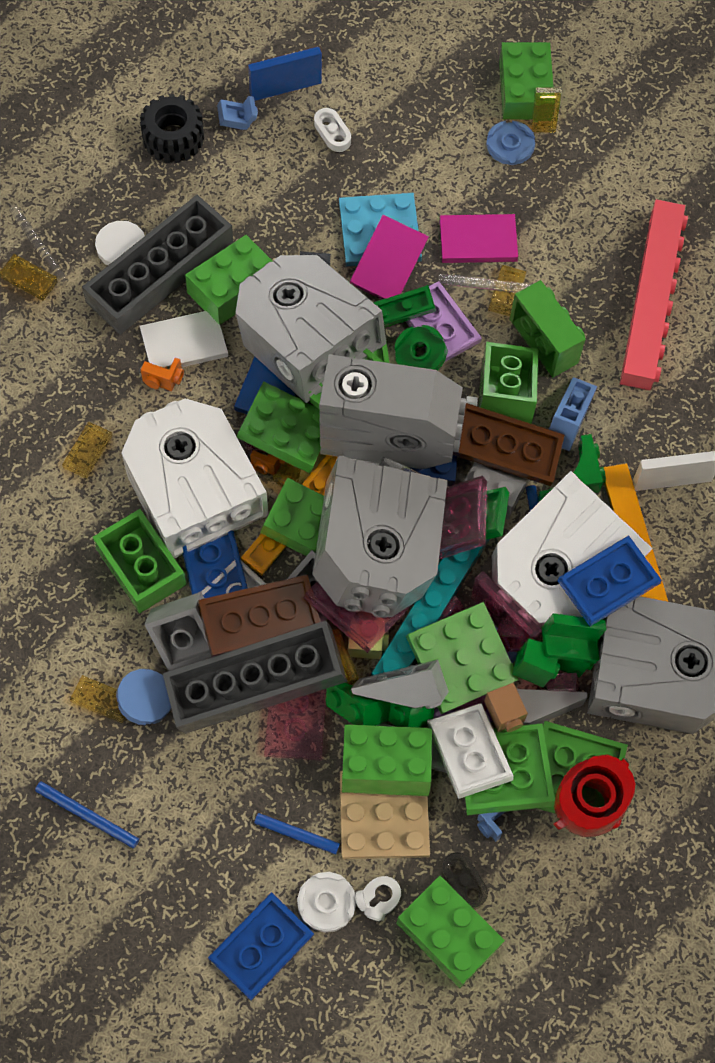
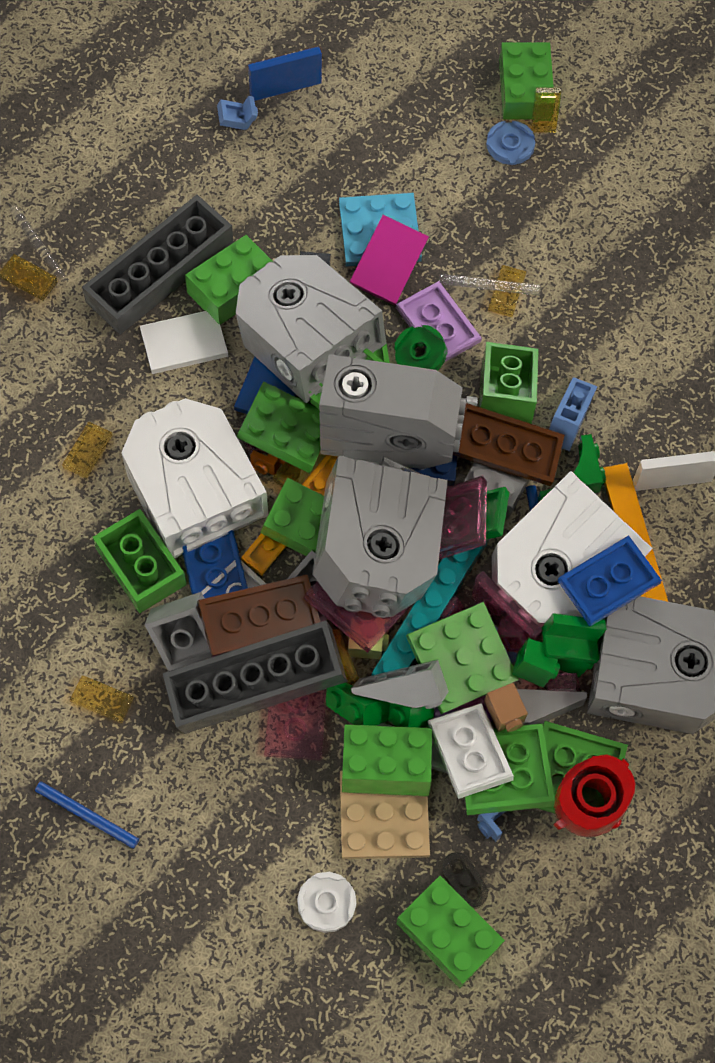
white tile [95,221,145,265] -> none
medium blue tile [116,669,171,725] -> none
black tyre [140,94,204,163] -> none
orange bracket [141,358,184,391] -> none
blue tile [208,892,314,1001] -> none
blue bar [254,813,340,854] -> none
white plate [314,108,351,152] -> none
white piece [355,876,401,921] -> none
green tile [374,285,436,328] -> none
dark pink tile [439,214,518,263] -> none
bright green brick [509,280,586,377] -> none
coral brick [620,199,688,390] -> none

